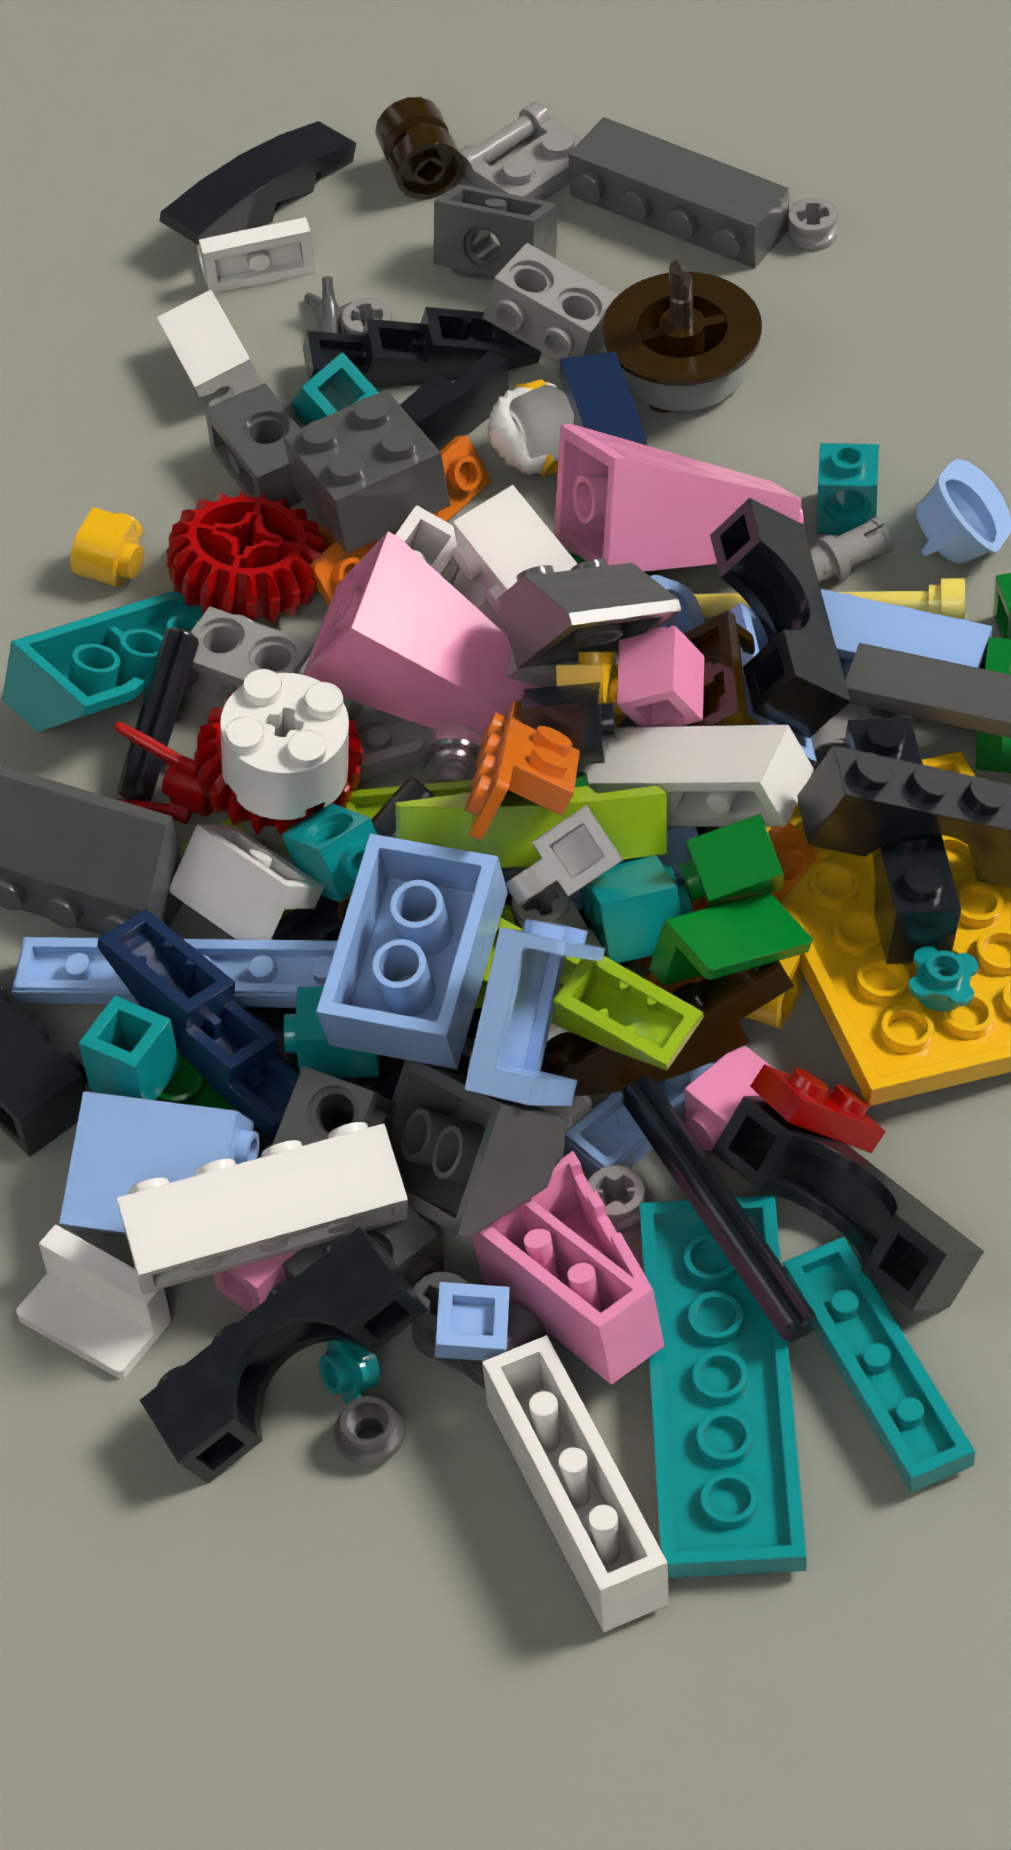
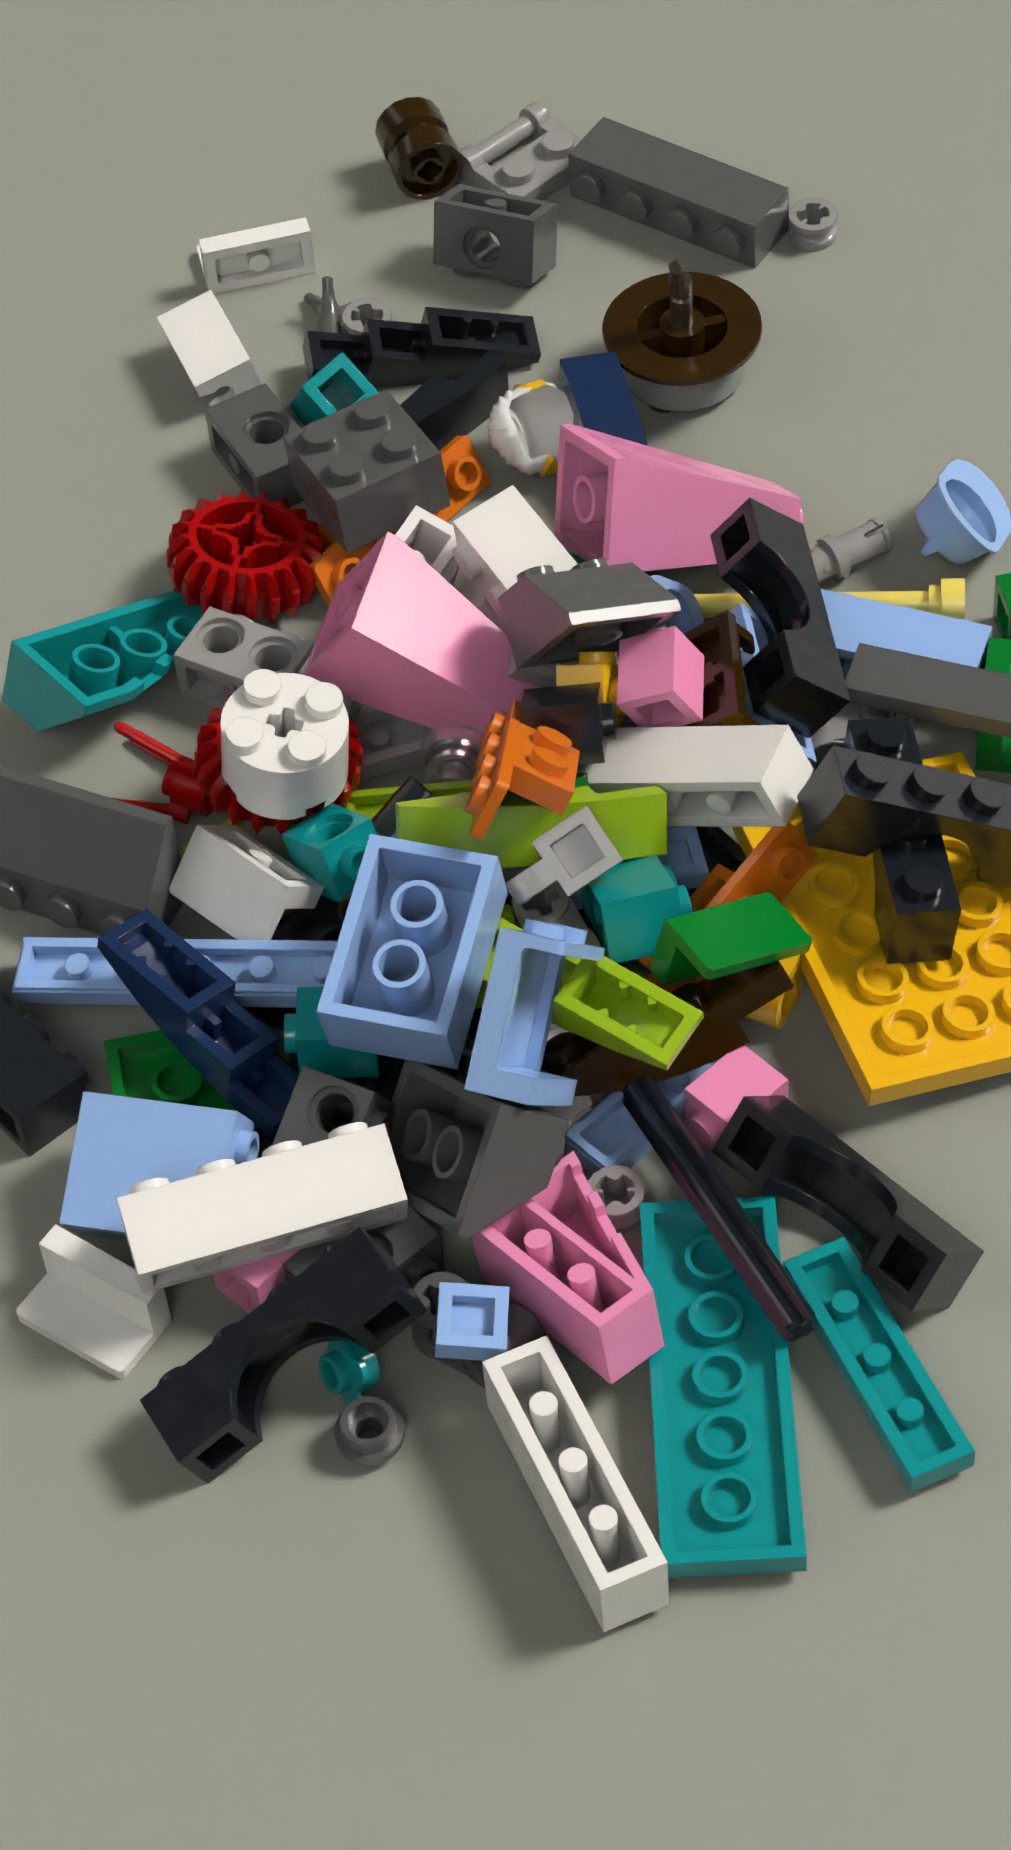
yellow plate [70,507,144,588] -> none
teal brick [79,995,180,1100] -> none
black axle [117,628,199,802] -> none
black slope [159,121,356,244] -> none
light grey brick [483,243,619,362] -> none
green brick [679,813,784,908] -> none
red plate [750,1064,886,1153] -> none
teal brick [817,443,879,535] -> none
teal plate [908,946,979,1011] -> none

